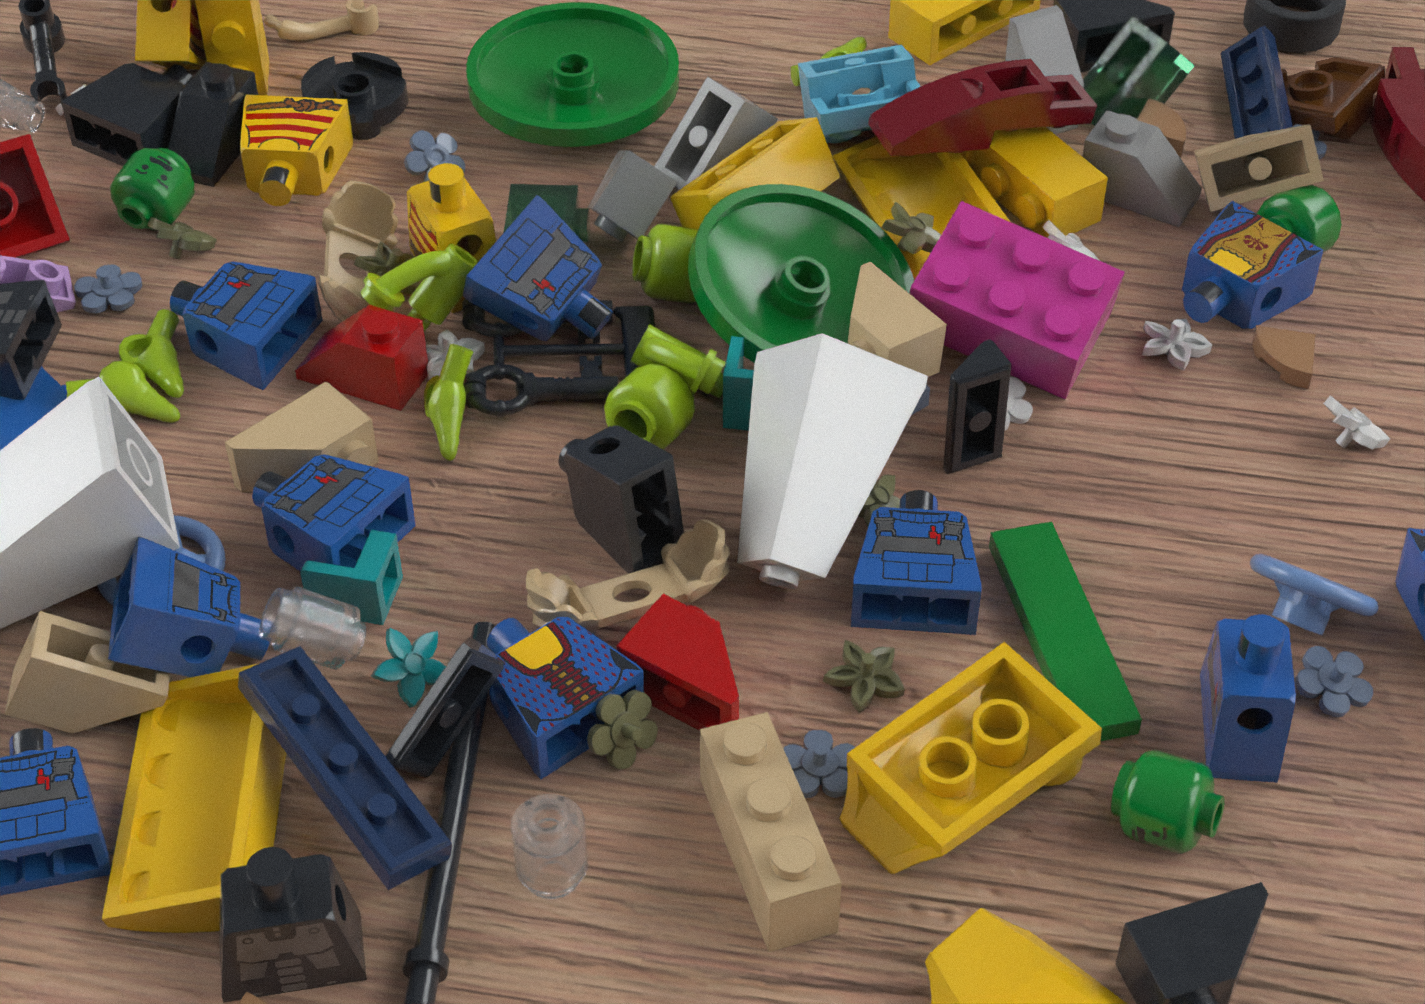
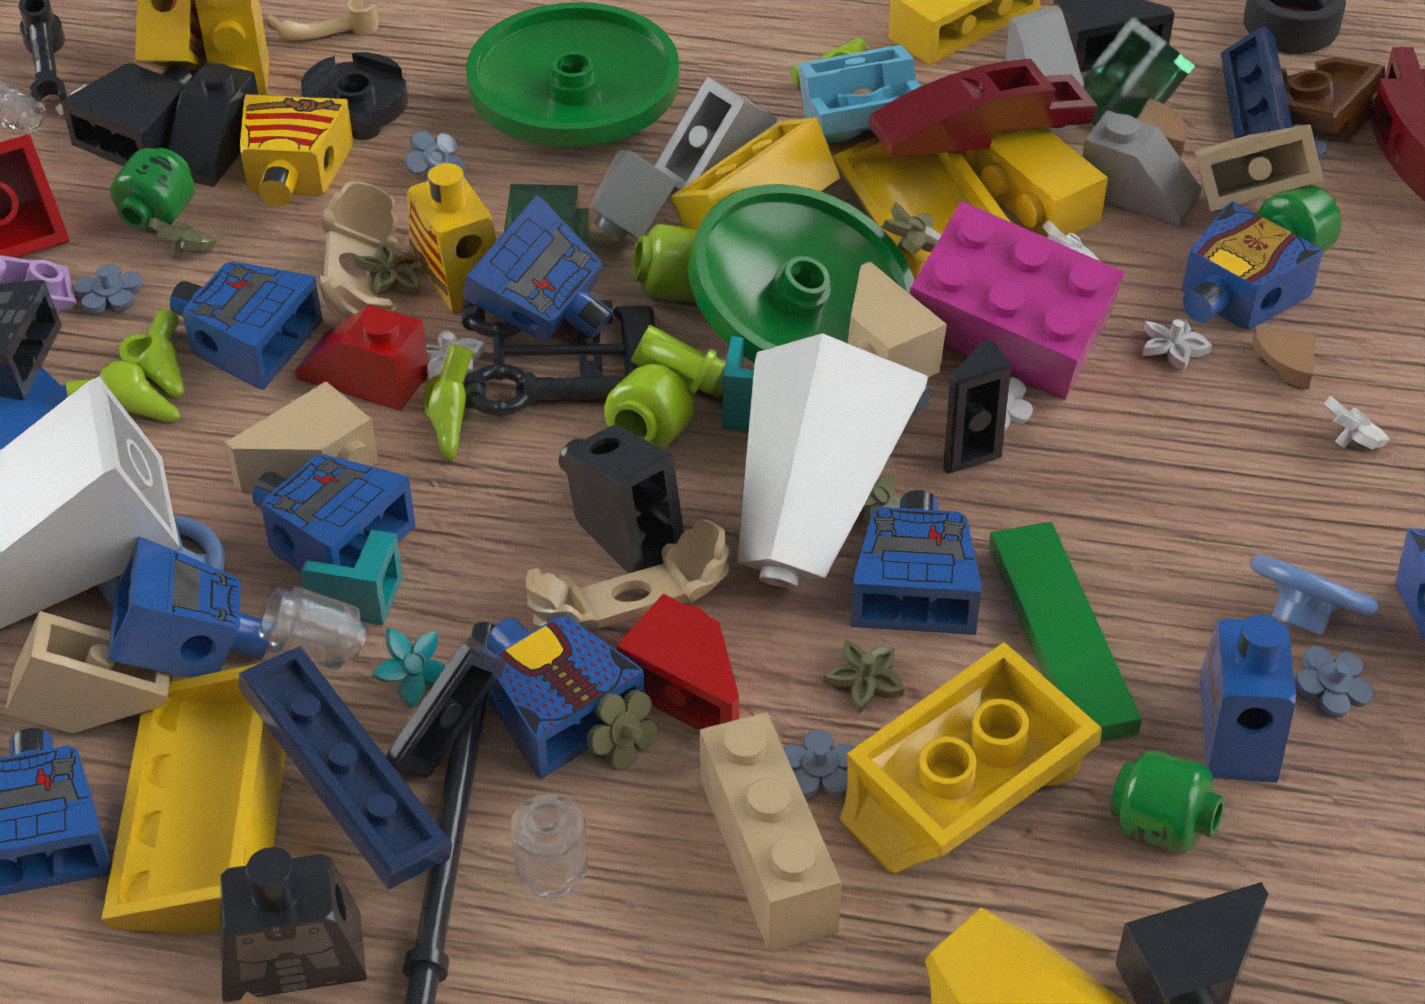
lime plant [360,244,478,332] -> none

